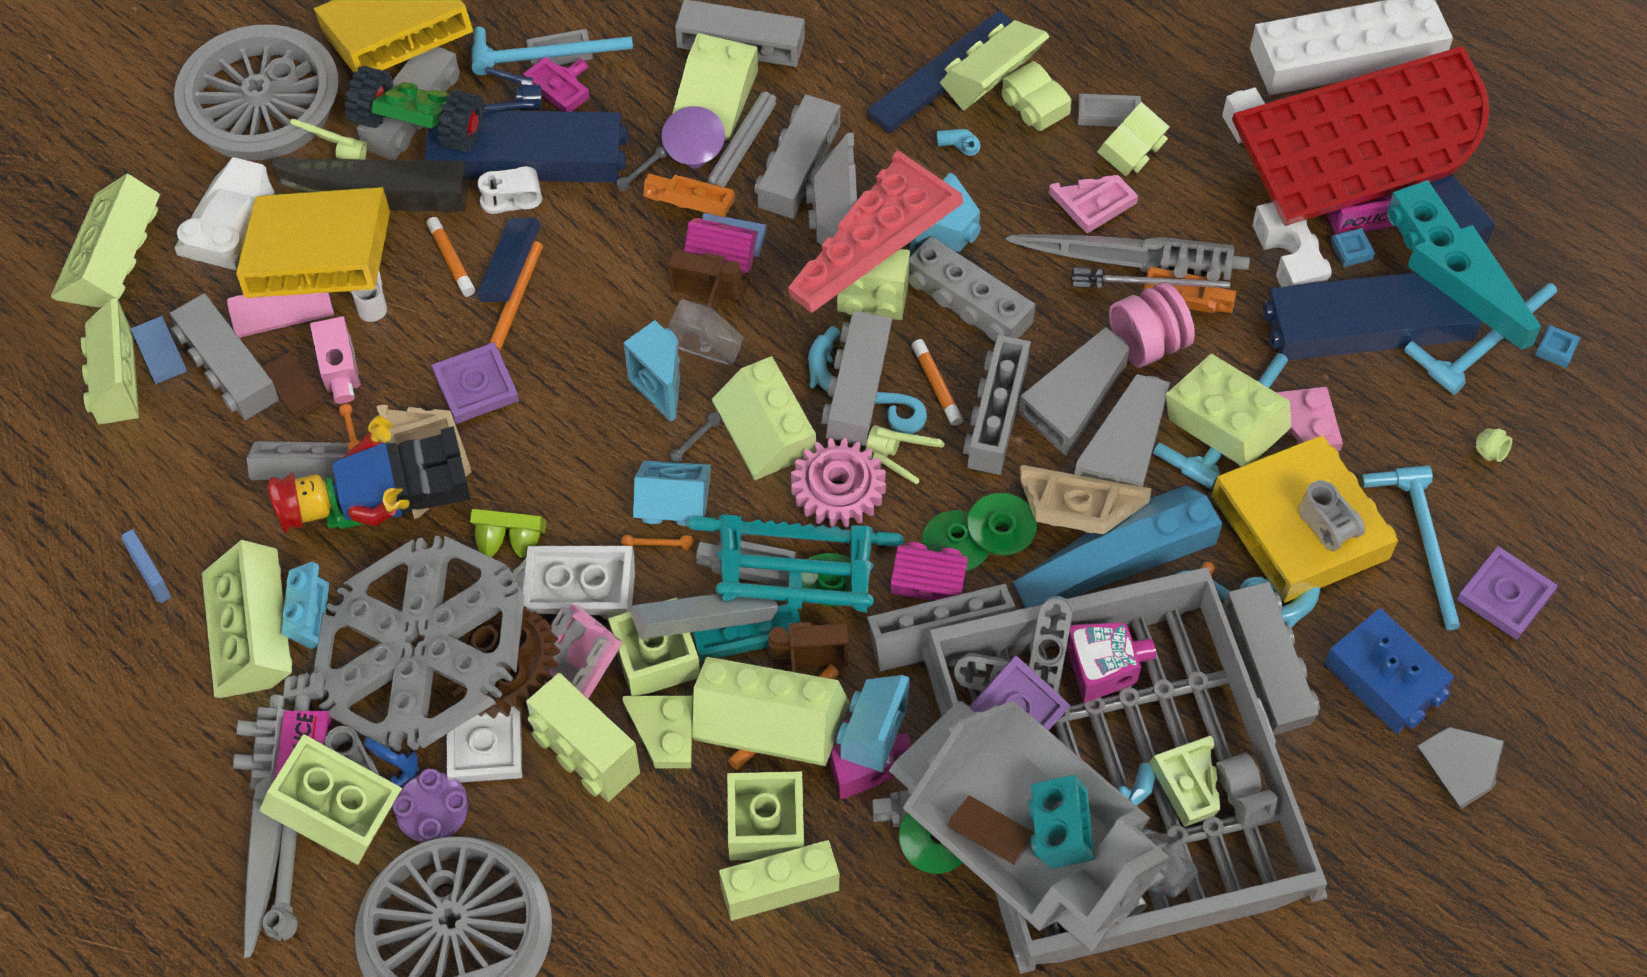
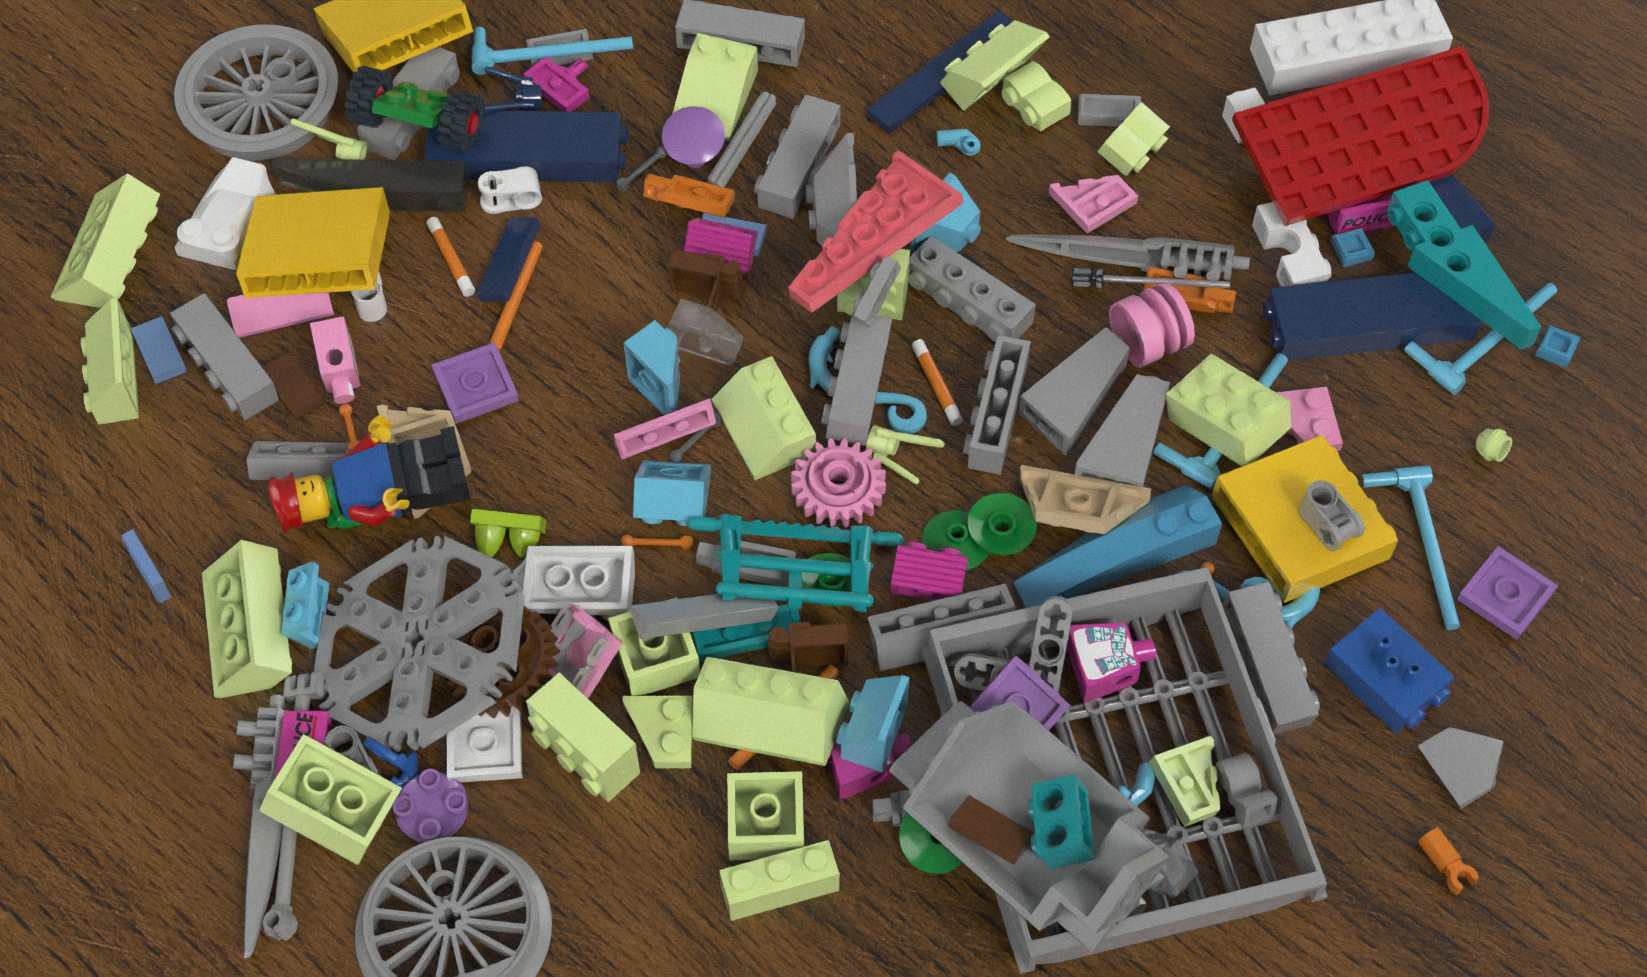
none -> bright pink slope [614,398,716,459]
none -> light grey plate [853,256,901,327]
none -> orange bar [1418,827,1479,895]

